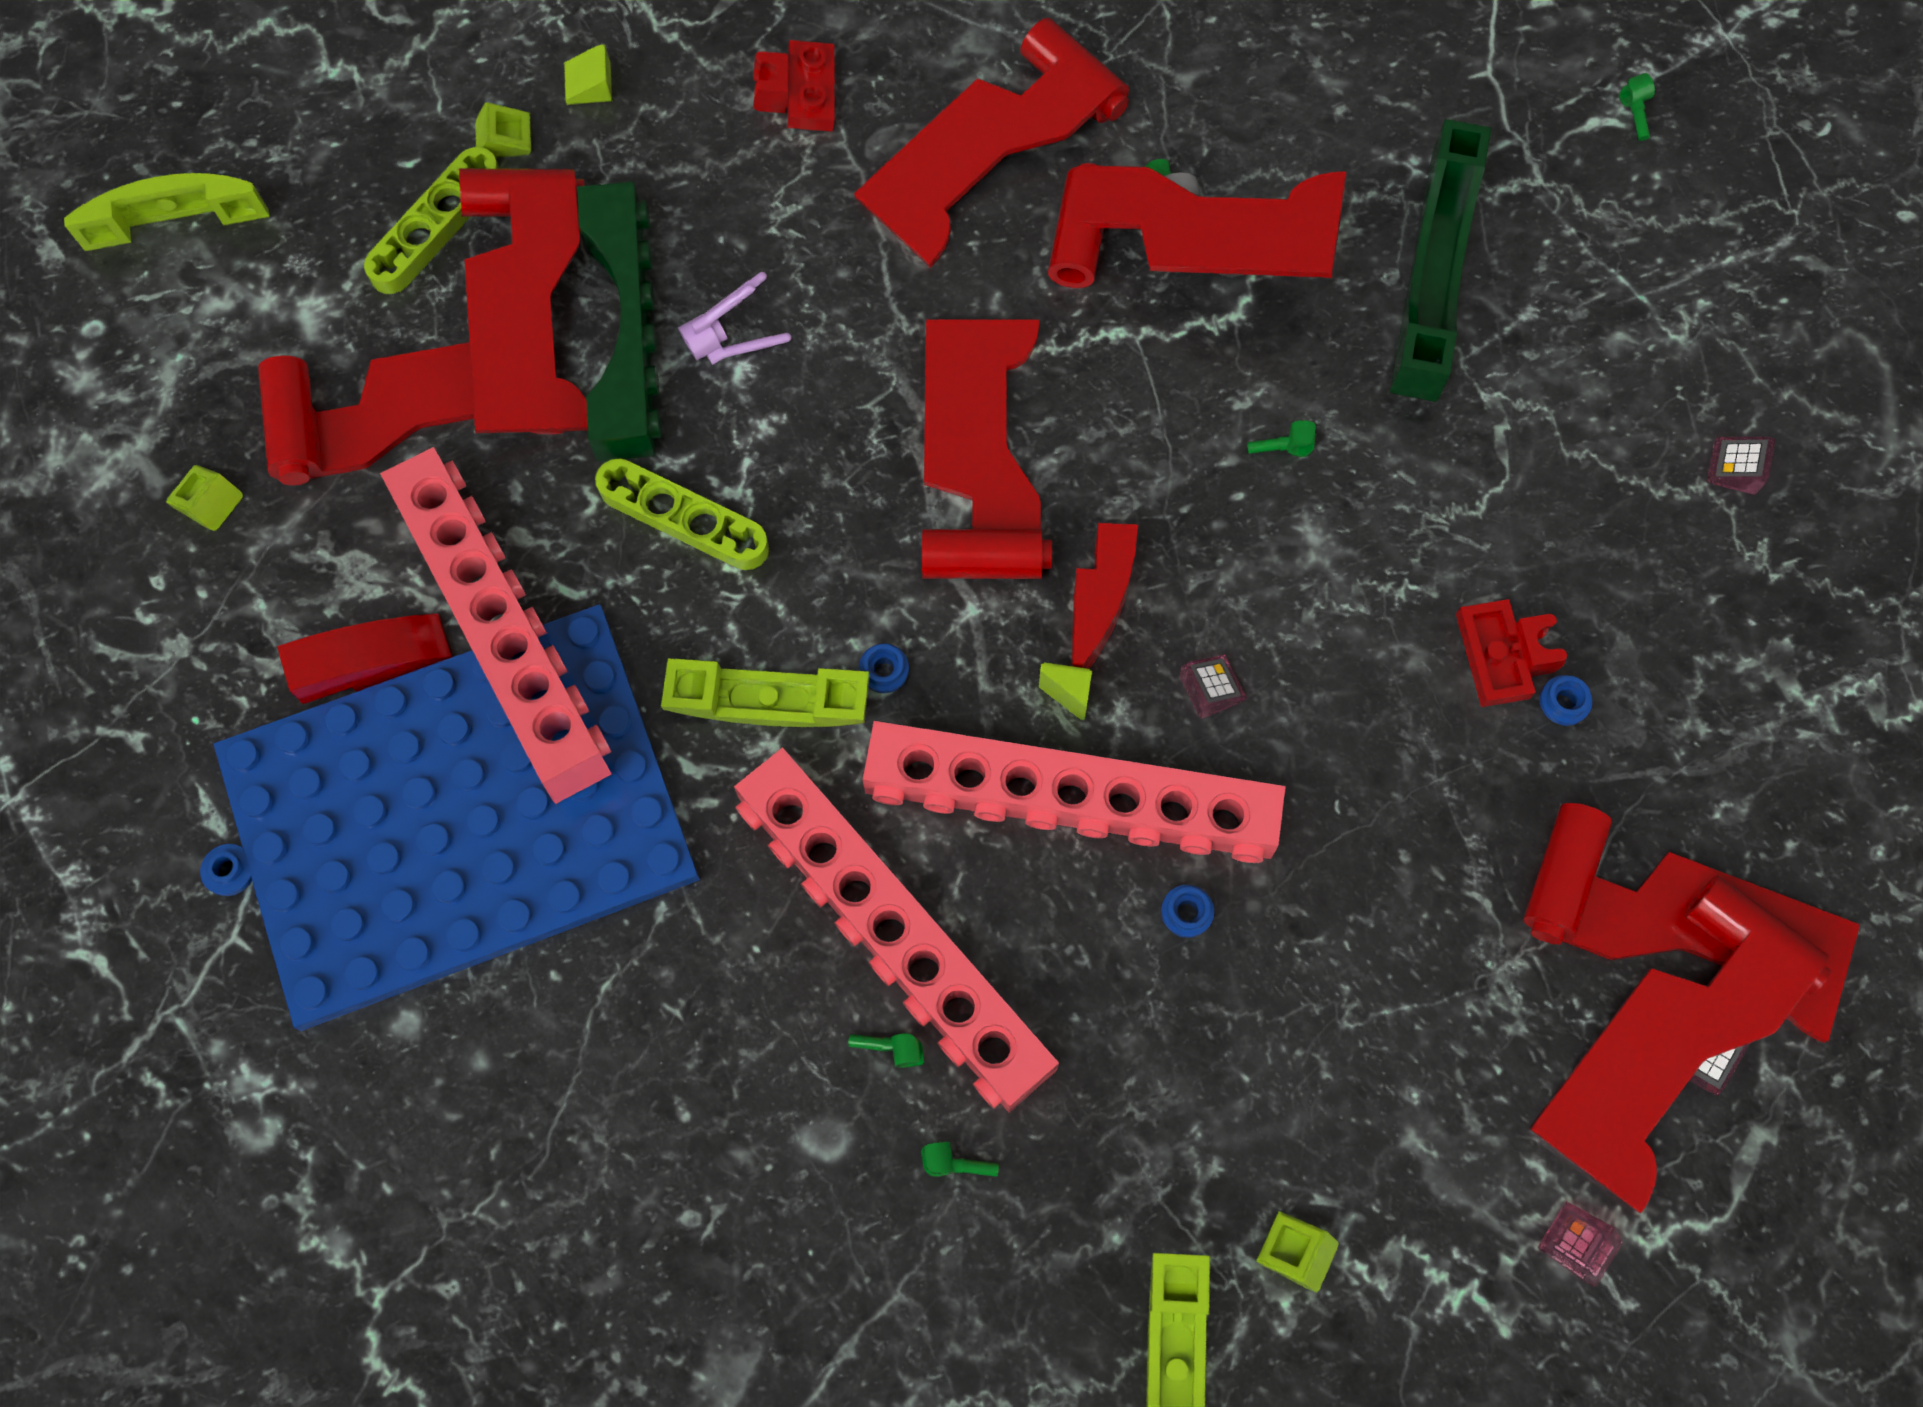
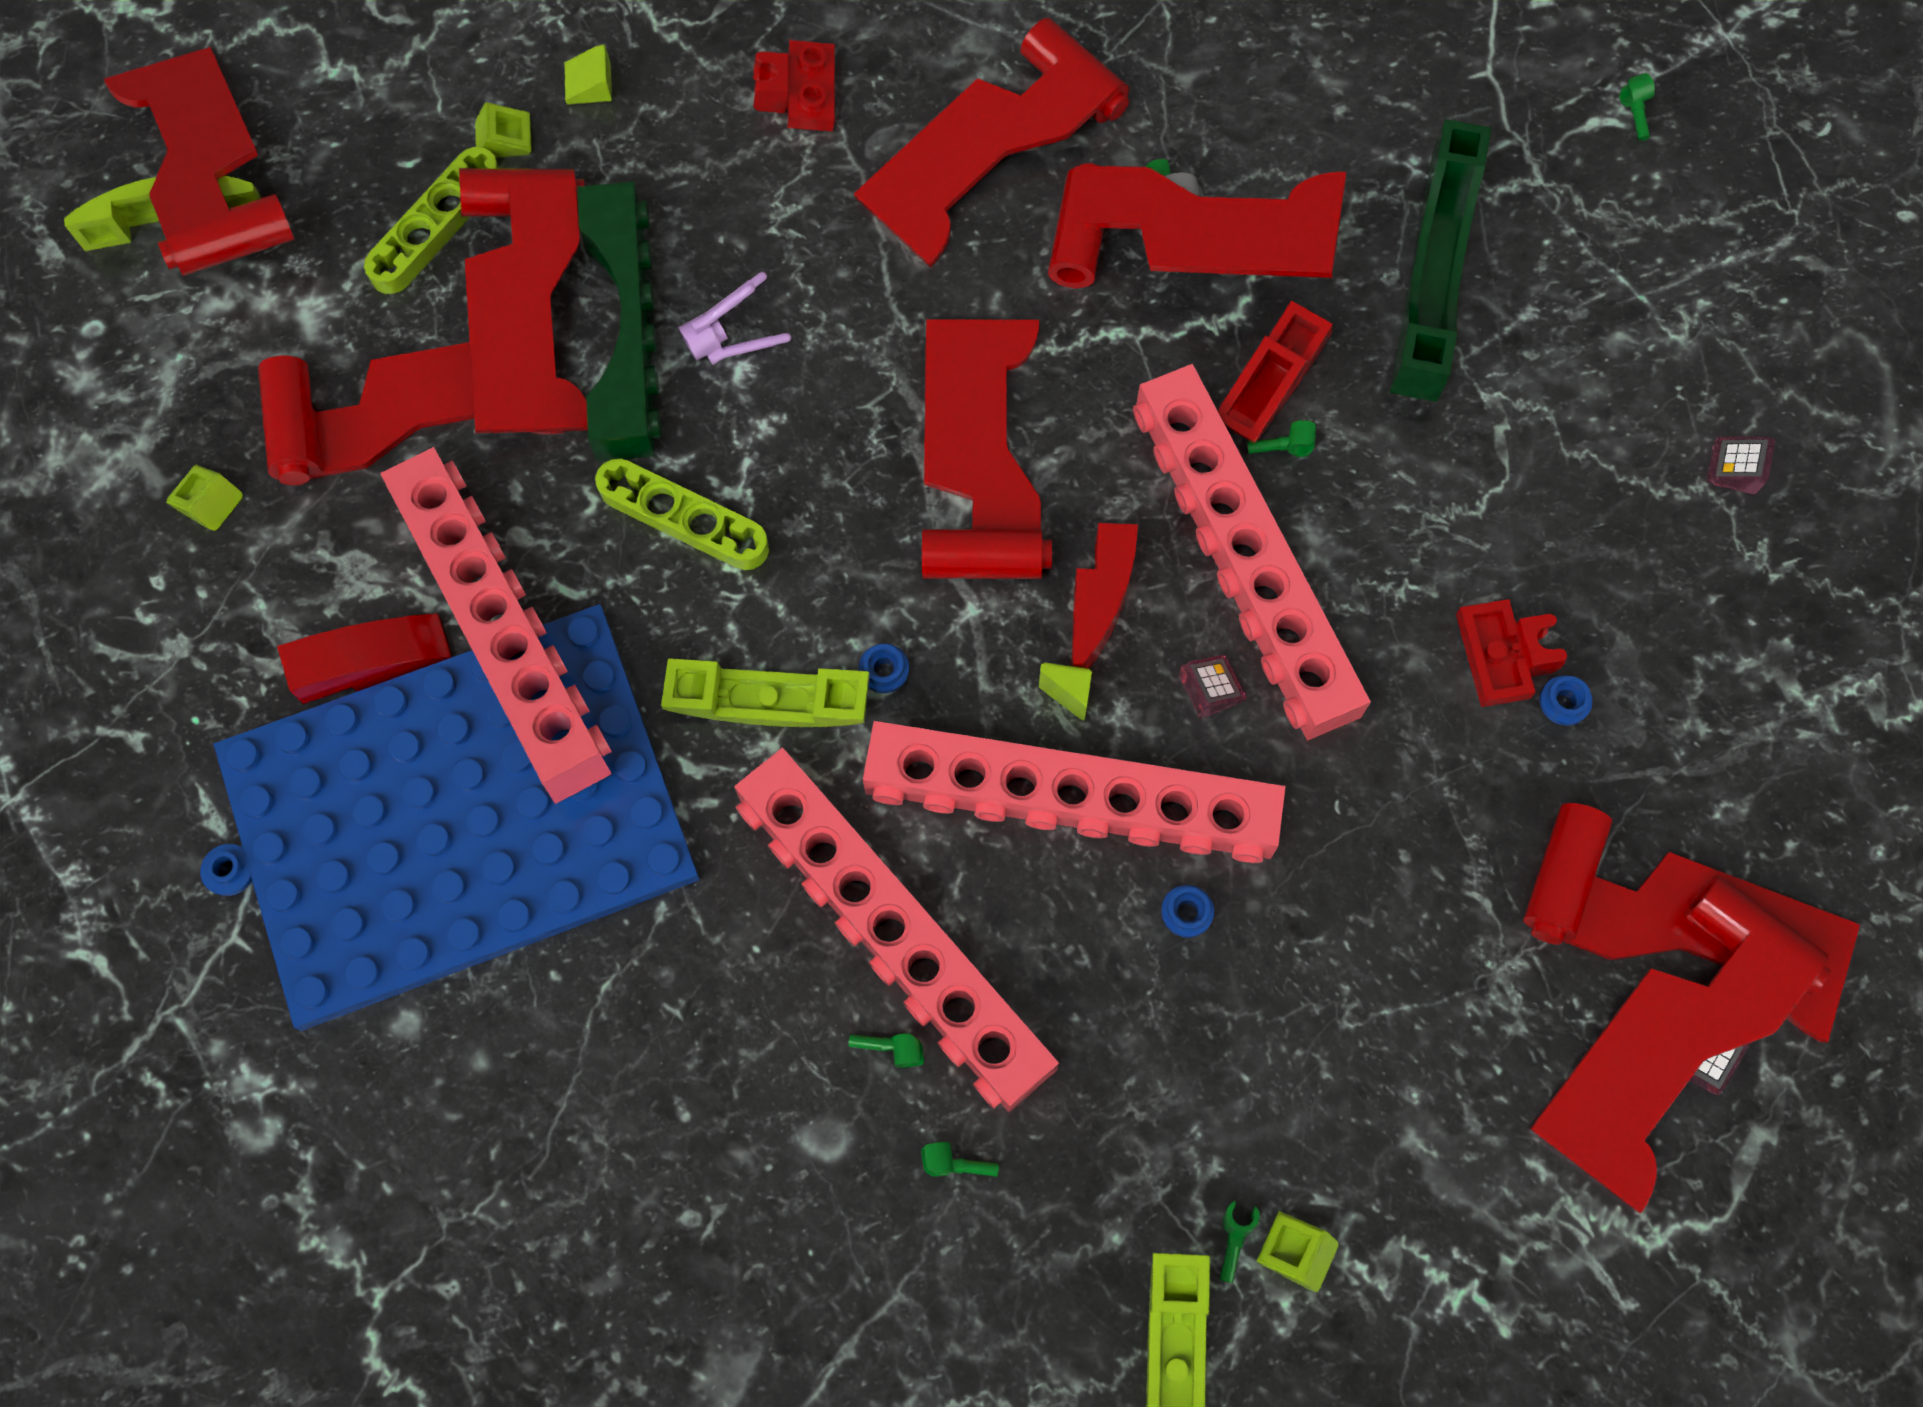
clear pink slope [1538,1201,1622,1287] -> none
none -> red door [104,47,294,276]
none -> coral brick [1133,364,1371,741]
none -> red slope [1218,300,1333,444]
none -> green hand [1219,1201,1259,1283]

